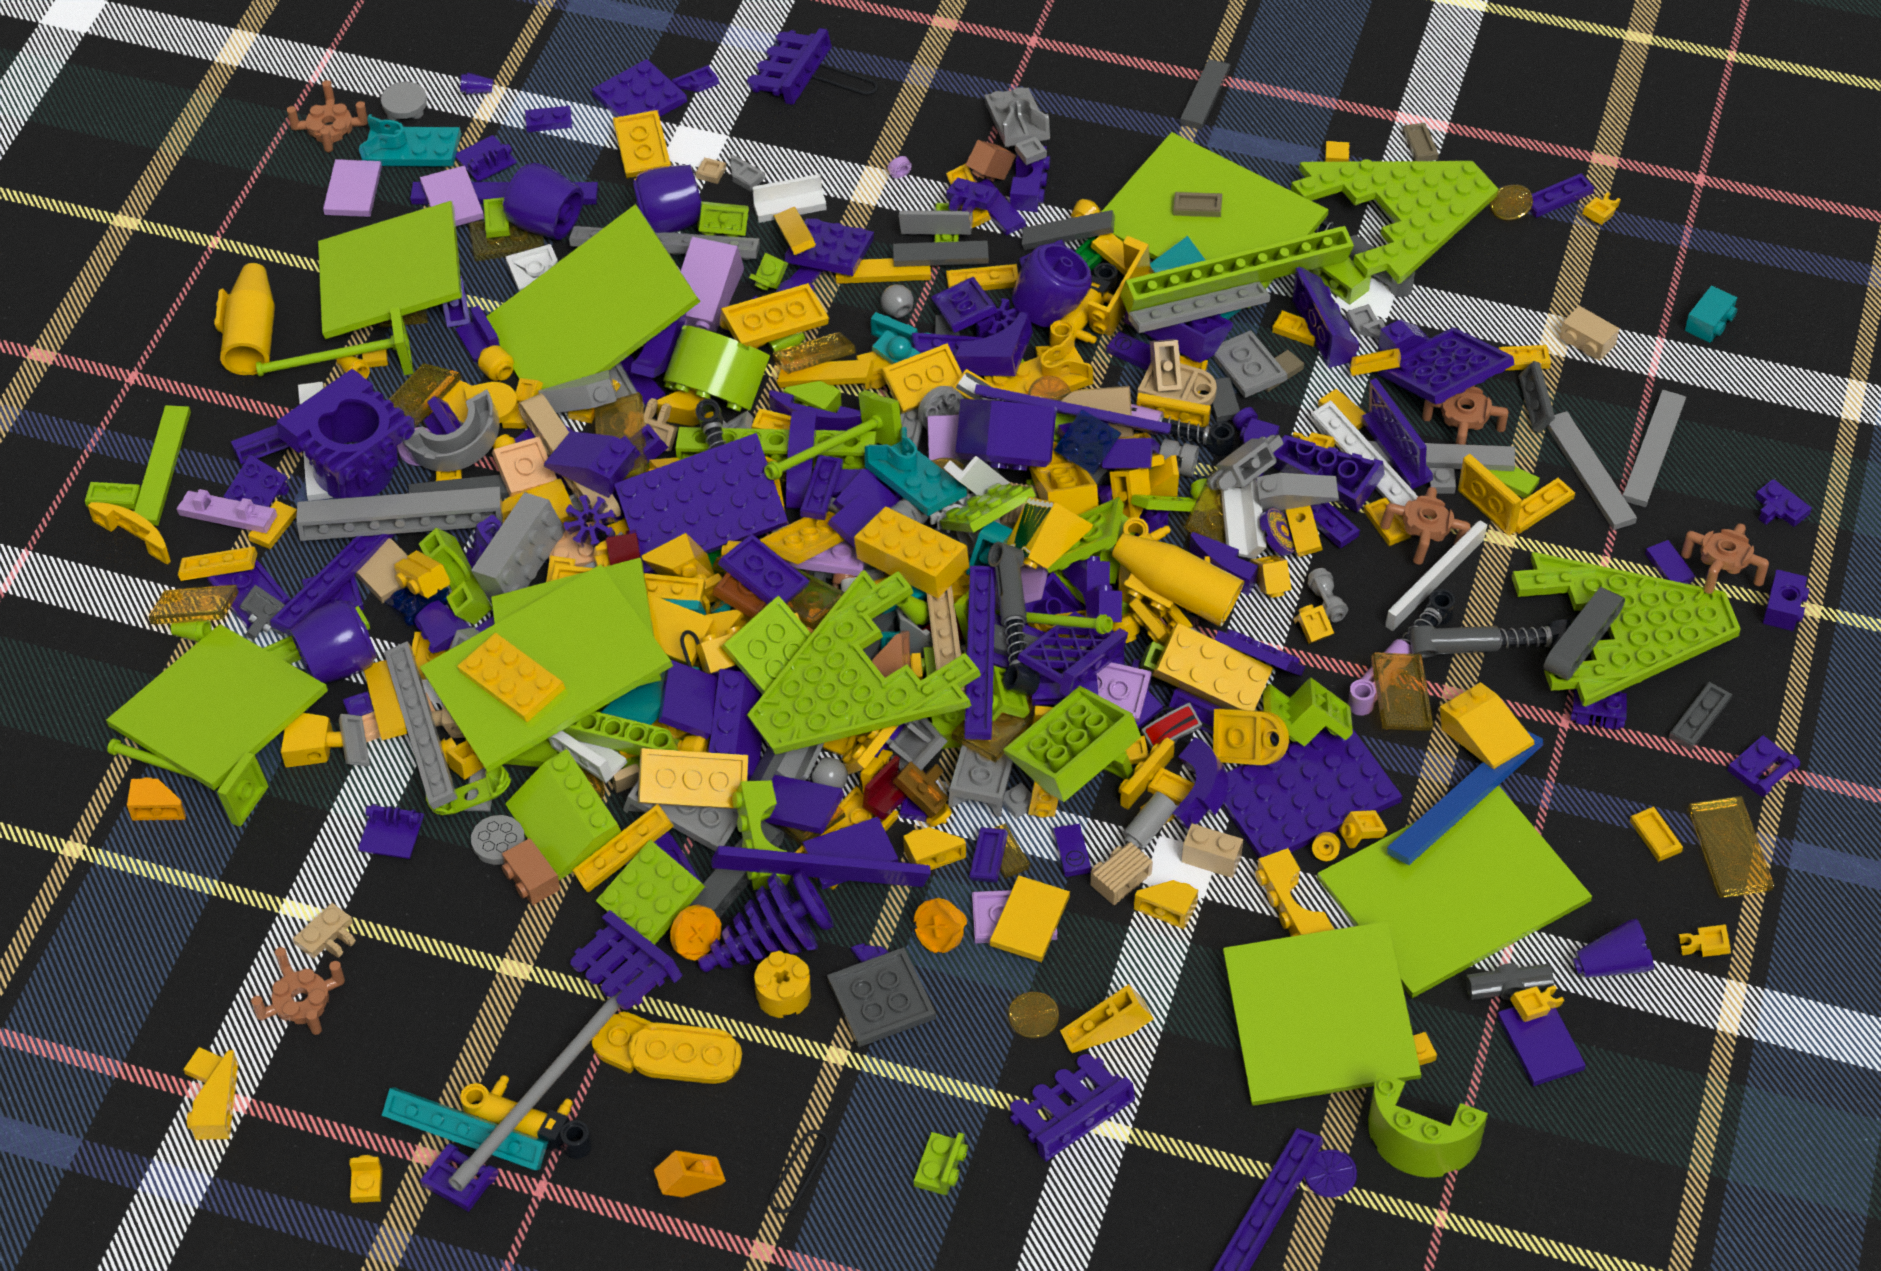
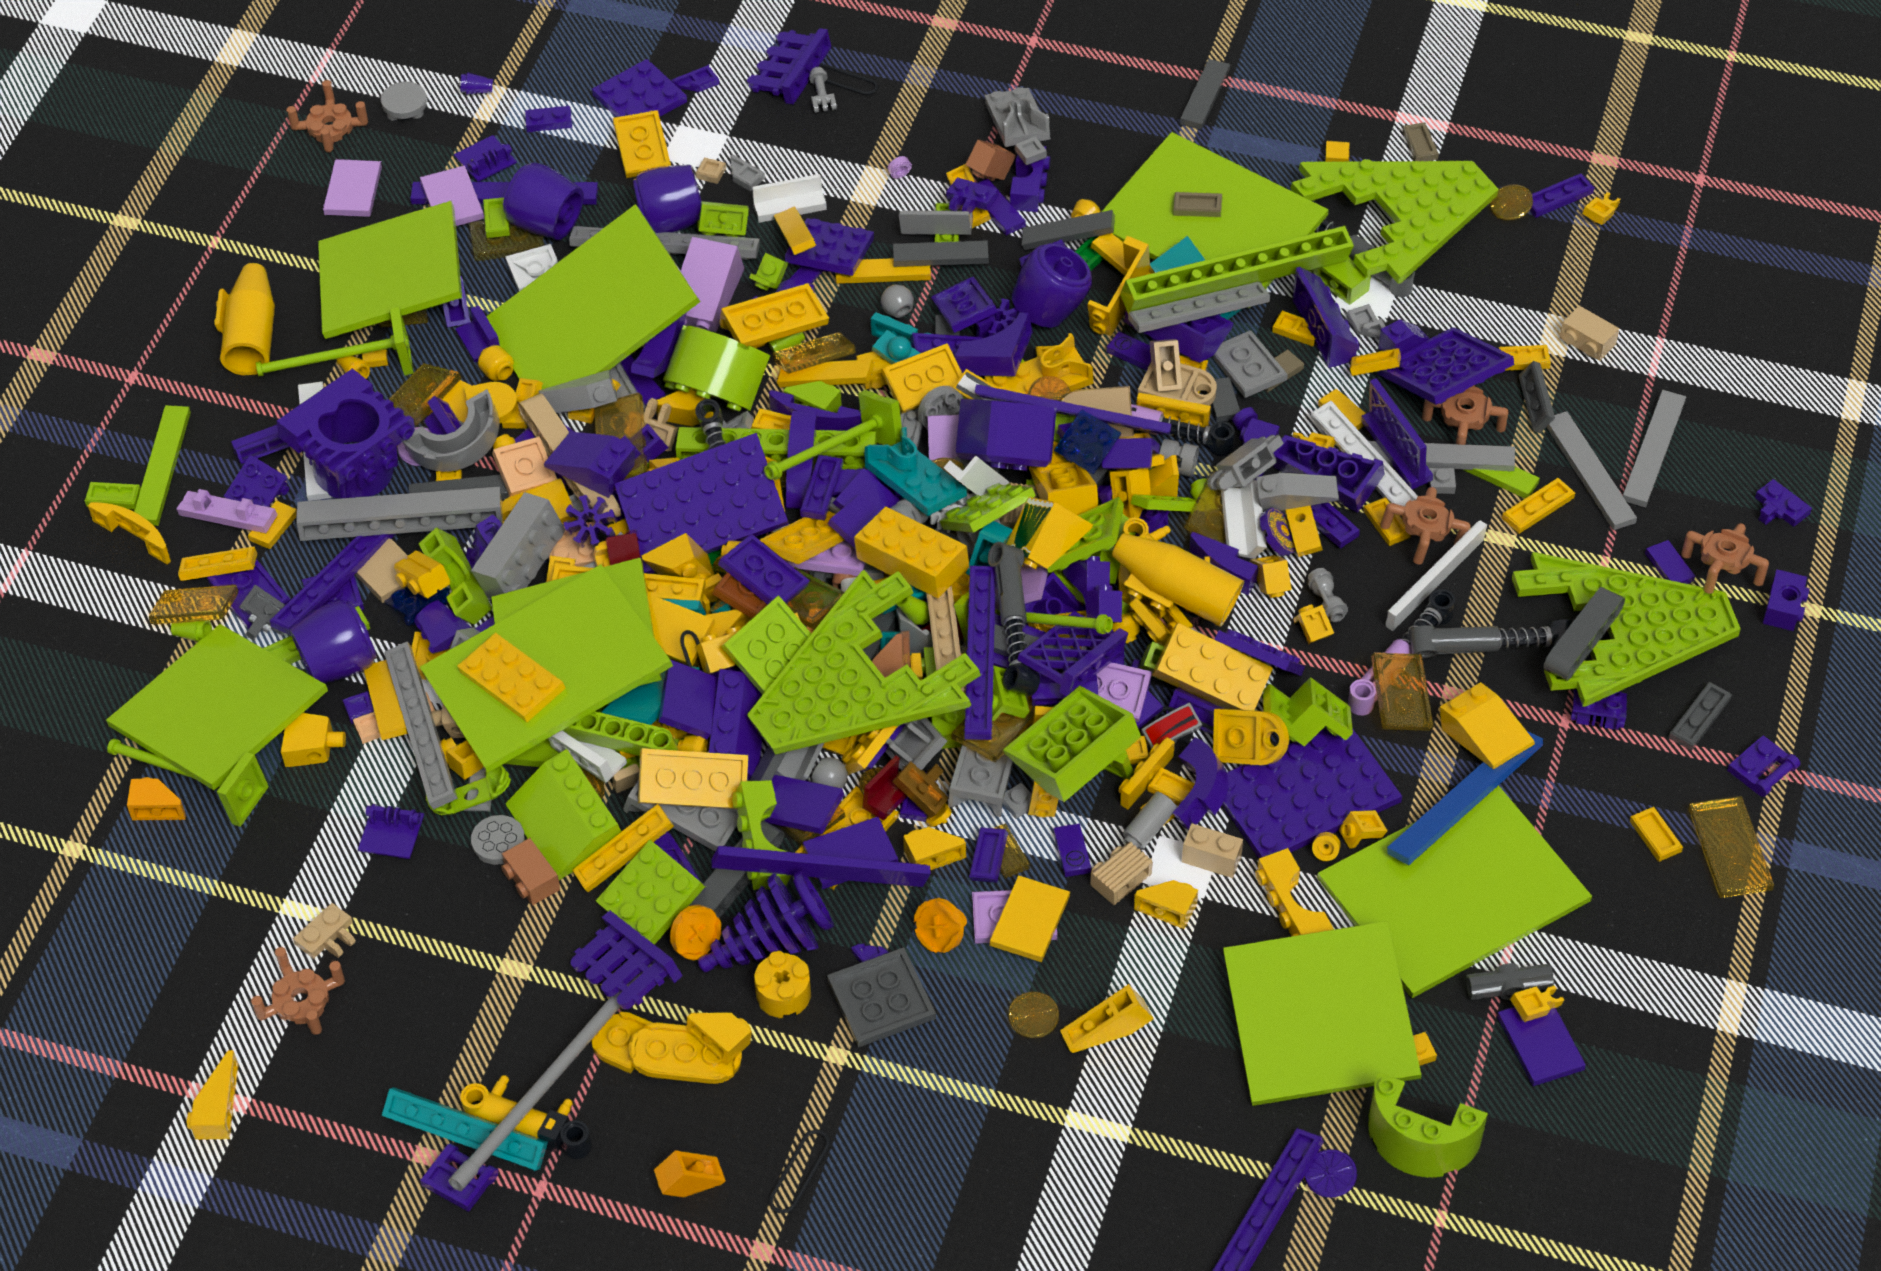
yellow tile [183,1047,223,1083] -> none
light grey tile [339,714,370,766] -> none
yellow bracket [350,1155,383,1203] -> none
teal plate [359,114,461,166] -> none
yellow plate [860,749,893,793] -> none
lime bracket [914,1132,968,1196] -> none
yellow tile [946,264,1018,290] -> none
dark purple fence [1010,1054,1135,1162] -> none
yellow piece [1050,263,1118,348] -> none
yellow tile [1458,454,1522,536] -> none
dark purple cone [1572,919,1654,978] -> none
yellow plate [1679,925,1731,957] -> none
teal brick [1685,285,1737,343] -> none
none -> yellow slope [686,1013,752,1065]
none -> light grey hinge [809,67,837,113]

